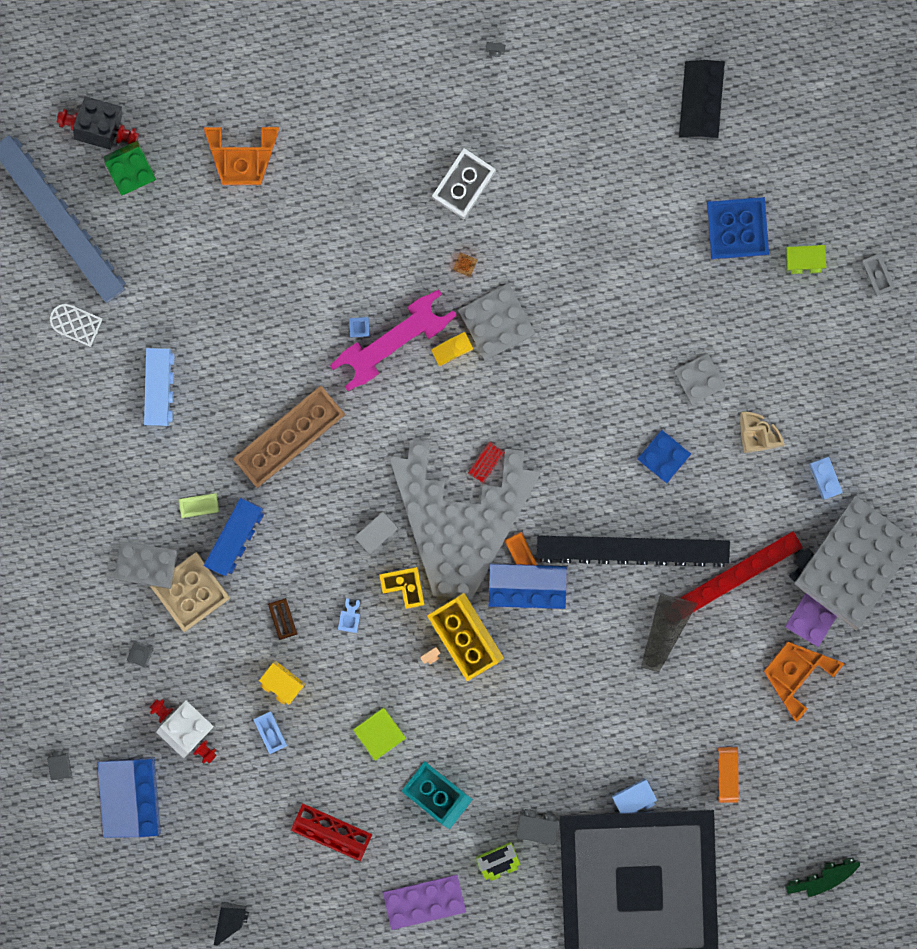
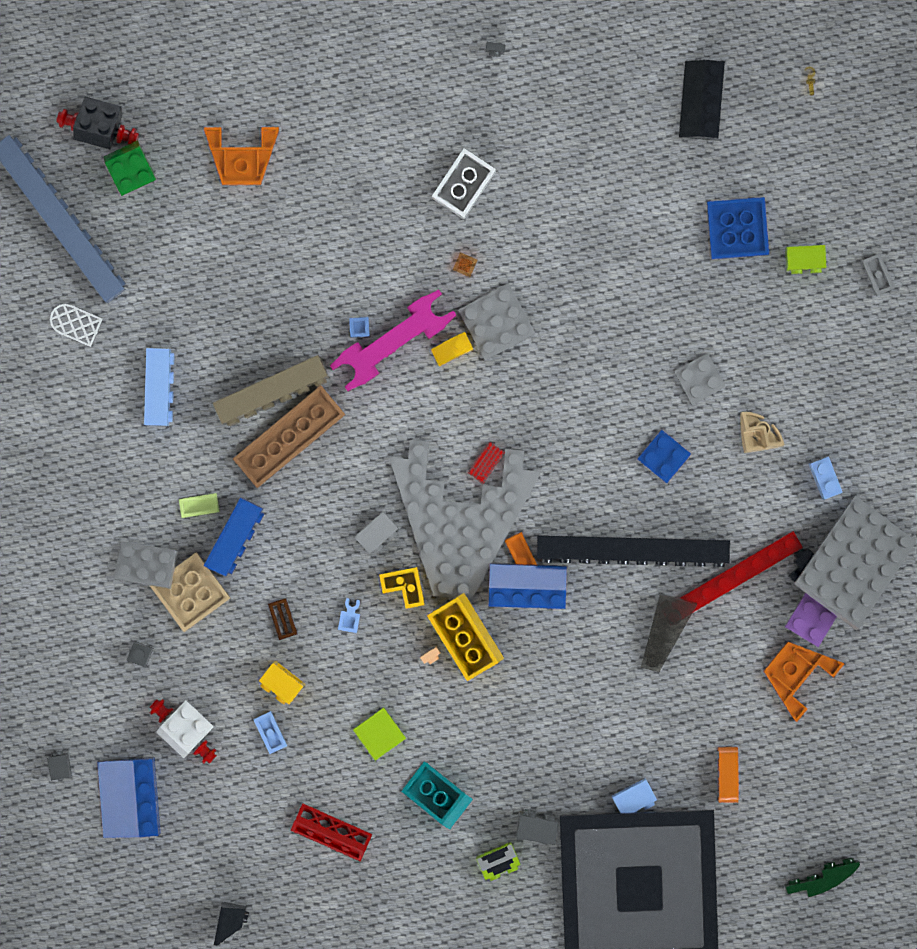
medium lavender plate [383,875,466,930] -> none
none -> dark tan brick [212,355,330,427]
none -> clear yellow hand [805,67,816,96]

